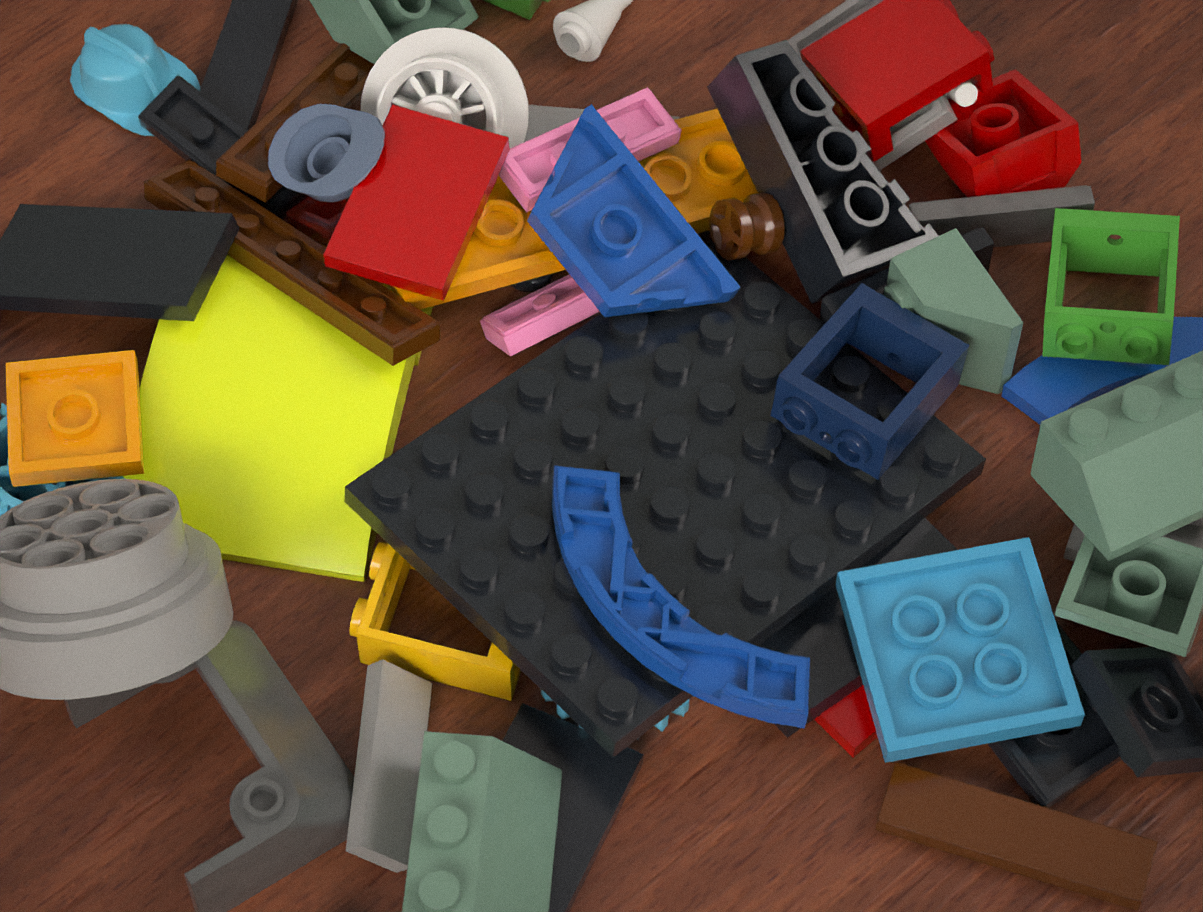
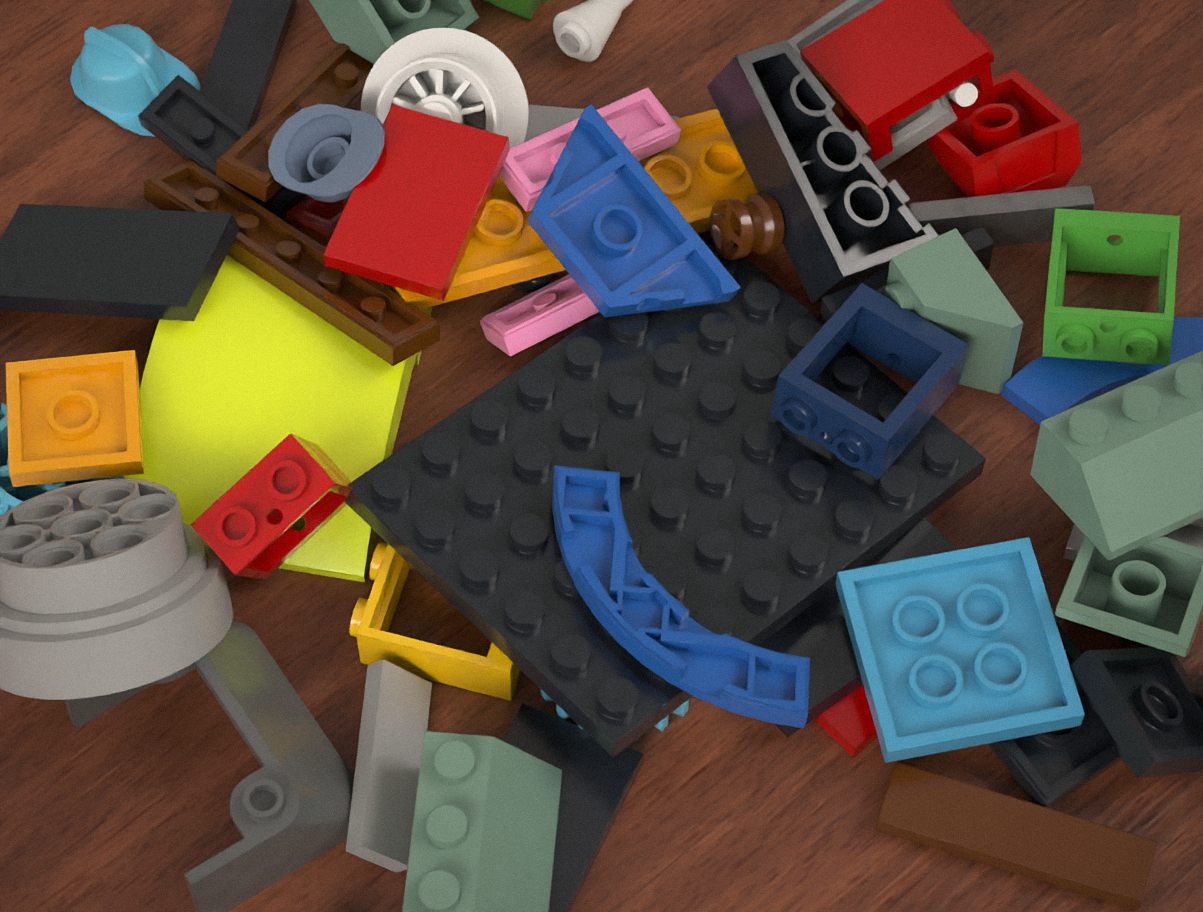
none -> red window [191,433,353,580]

